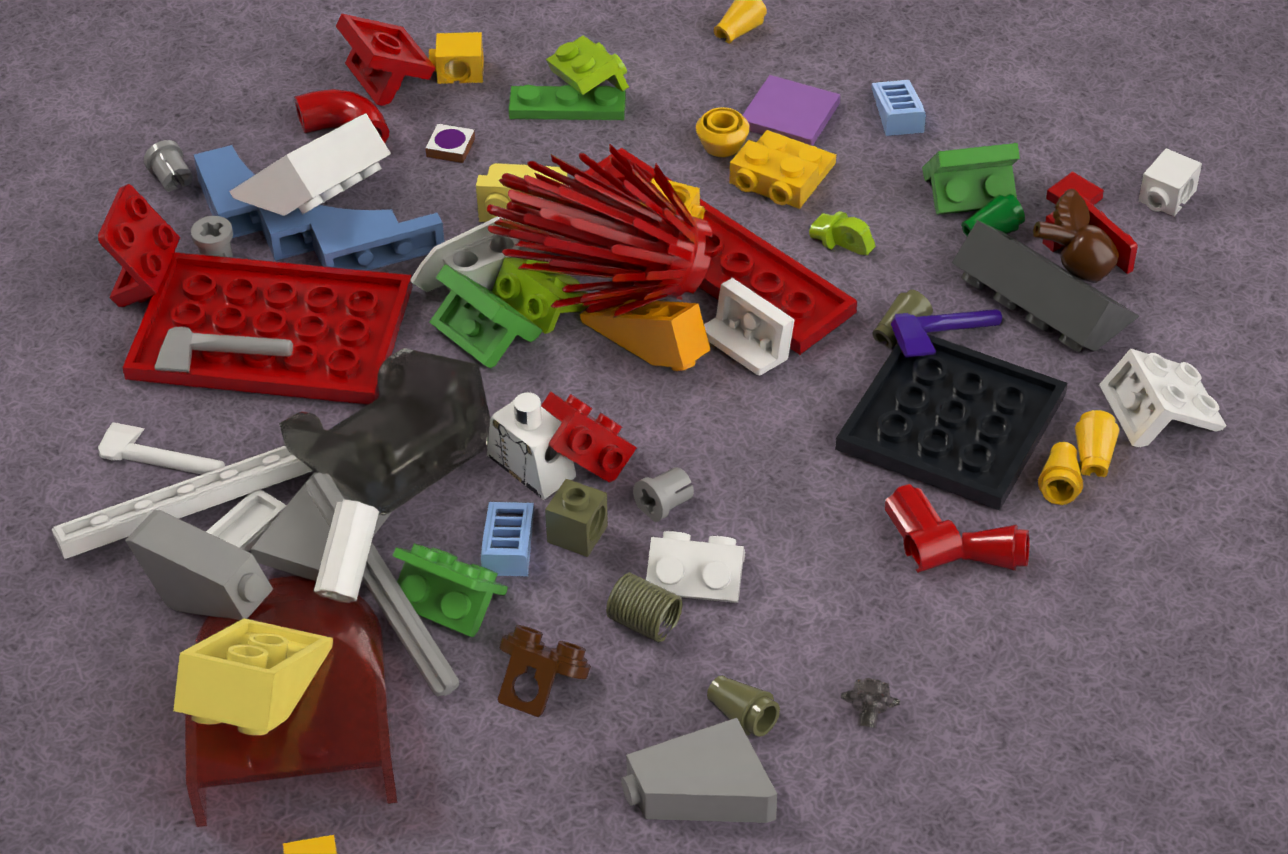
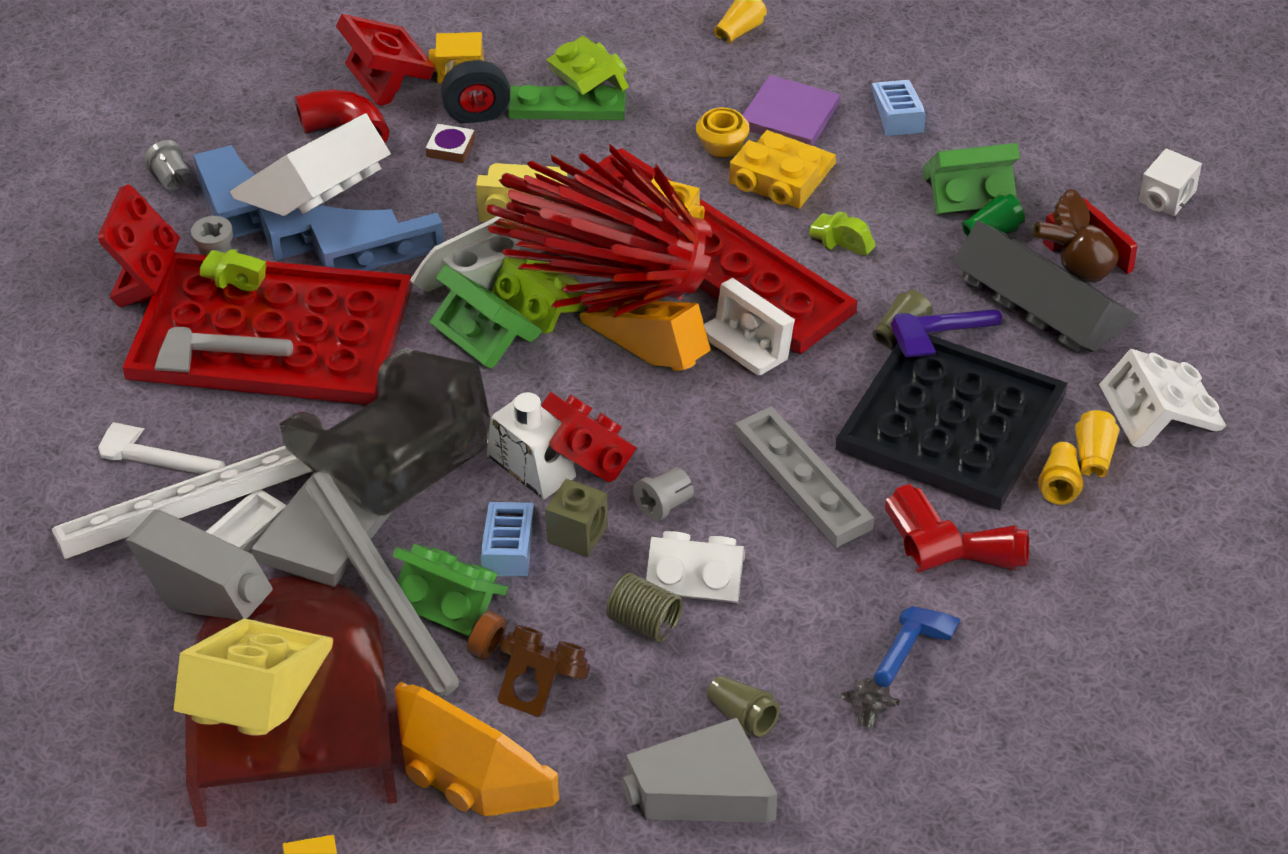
white axle [314,499,379,603] -> none
red tile [1046,171,1104,206] -> none
none -> lime piece [200,249,266,291]
none -> light orange wedge [394,682,560,817]
none -> black bush [441,60,510,124]
none -> dark orange tile [467,610,507,660]
none -> light grey plate [735,406,874,548]
none -> blue piece [874,606,960,687]

